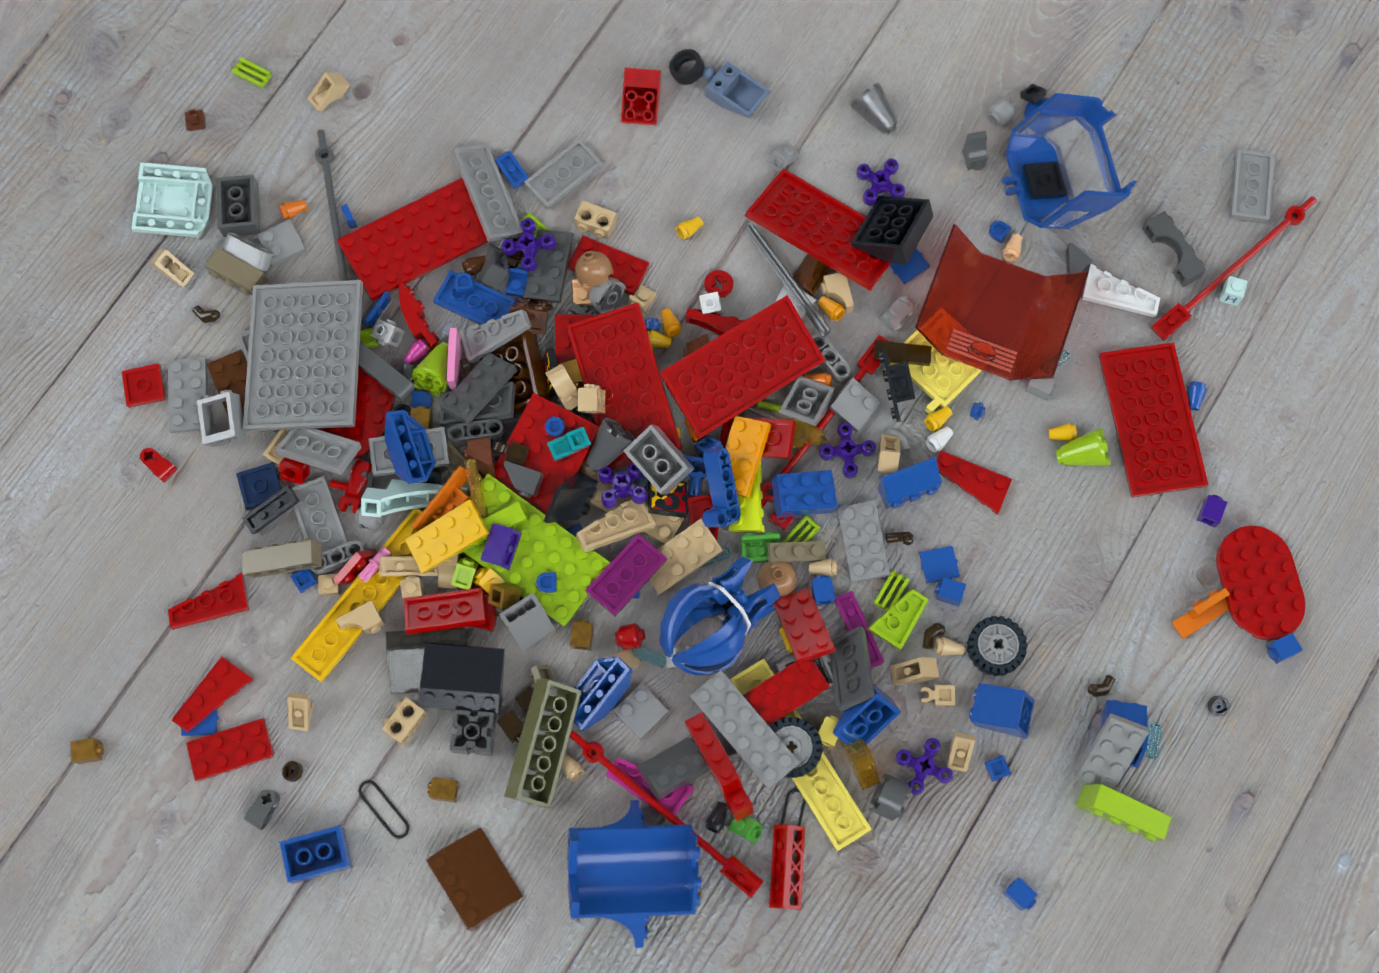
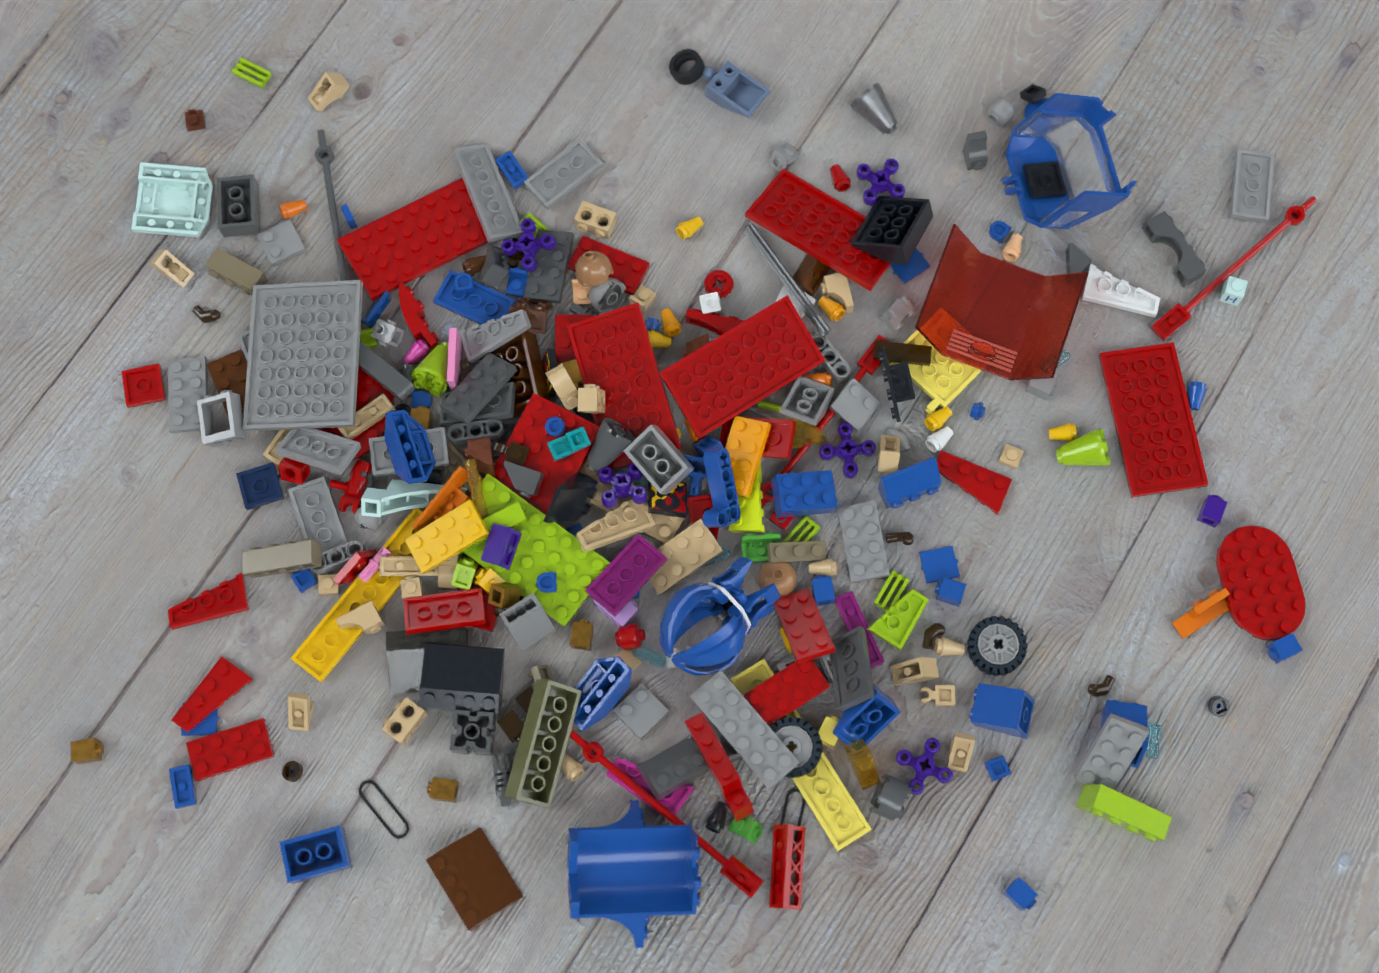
red piece [140,448,178,483] -> none
light grey beam [222,232,274,271] -> none
black plate [242,485,300,534] -> none
dark grey piece [244,790,280,830] -> none
red slope [621,68,662,125] -> none
none -> blue plate [169,764,197,809]
none -> tan tile [337,393,395,440]
none -> dark grey hinge [492,754,512,807]
none -> lavender arch [593,599,639,627]
none -> red cone [830,164,851,192]
none -> tan plate [998,444,1024,470]

